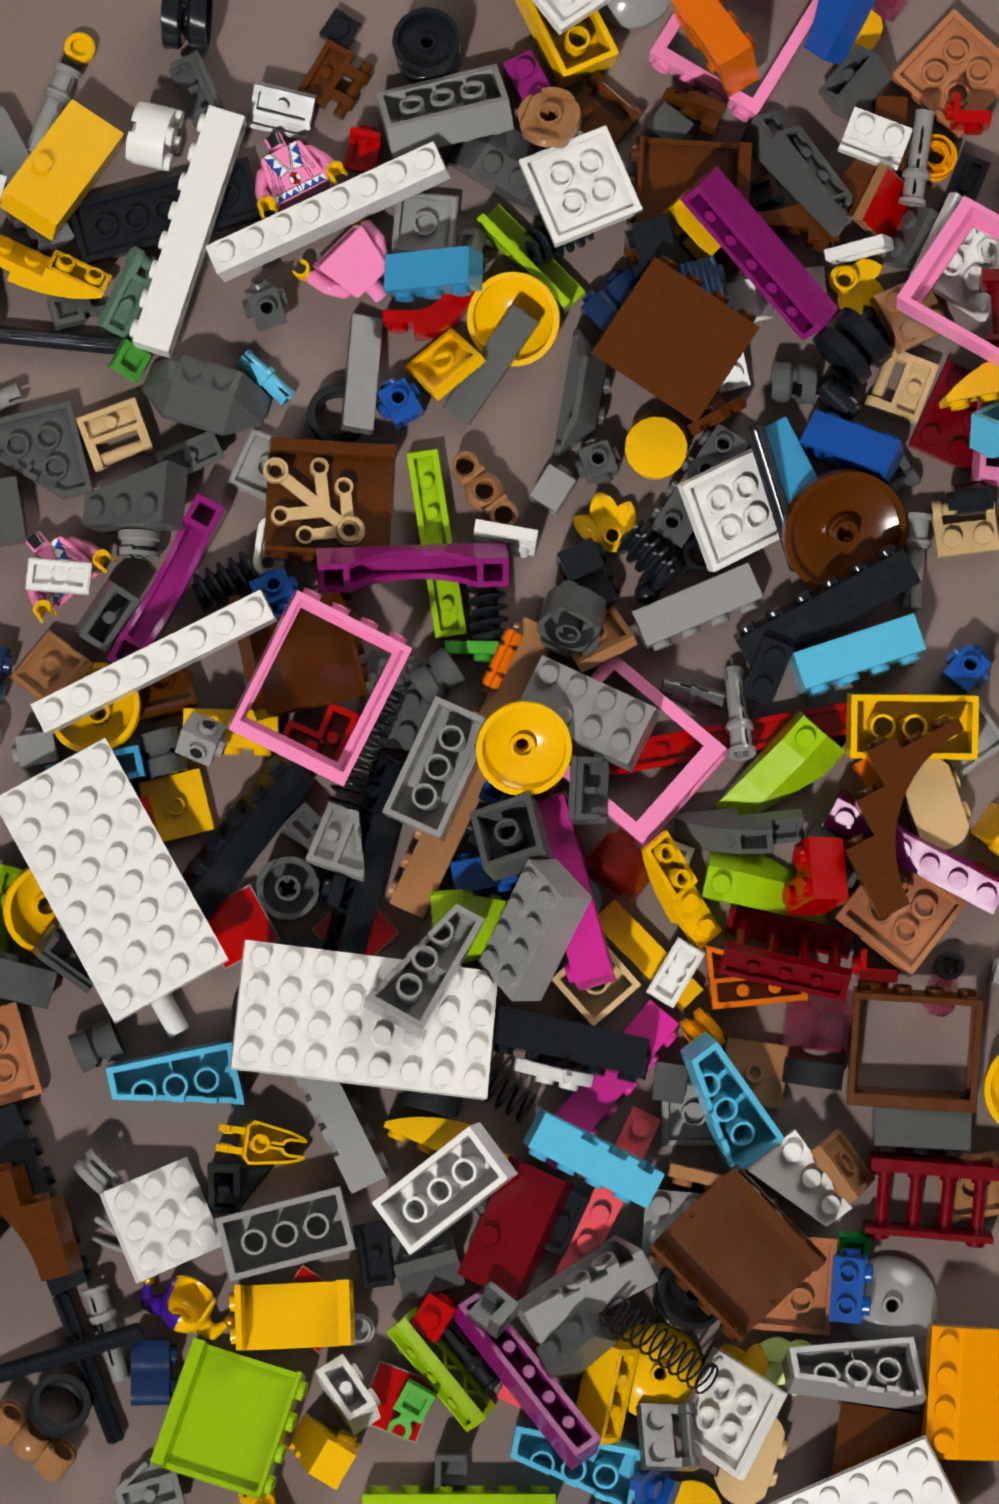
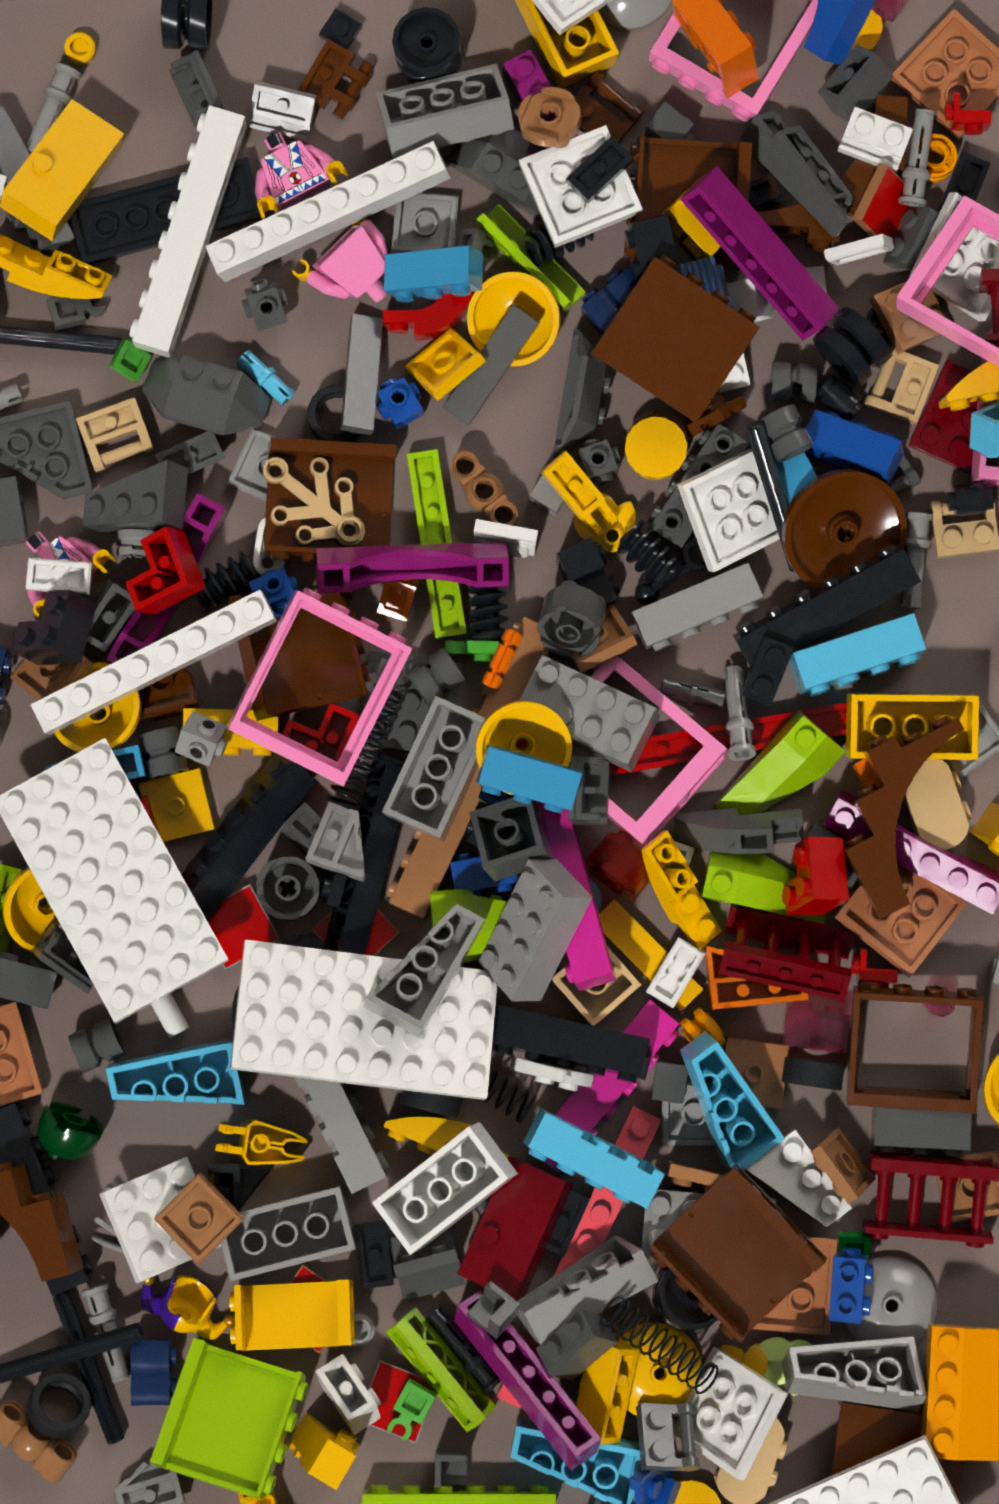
light grey brick [11,727,61,770] -> none
light grey wheel [72,1147,122,1194] -> none
sand green plate [96,246,159,339] -> none
white brick [126,101,184,172] -> none
red bracket [344,125,382,174] -> none
red bracket [410,1291,457,1343] -> none
reddish brown plate [662,88,726,138] -> none
yellow plate [829,259,885,316] -> none
black bush [934,951,965,980] -> none
blue brick [940,643,992,695] -> none
none -> black brick [11,590,97,665]
none -> dark green cylinder [37,1102,104,1162]
none -> red brick [125,526,206,615]
none -> medium nougat plate [154,1172,246,1265]
none -> orange bracket [377,579,420,622]
none -> dark azure brick [476,744,582,814]
none -> yellow hinge [541,451,618,538]
none -> black plate [566,136,634,204]
none -> dark grey wheel [758,404,814,463]

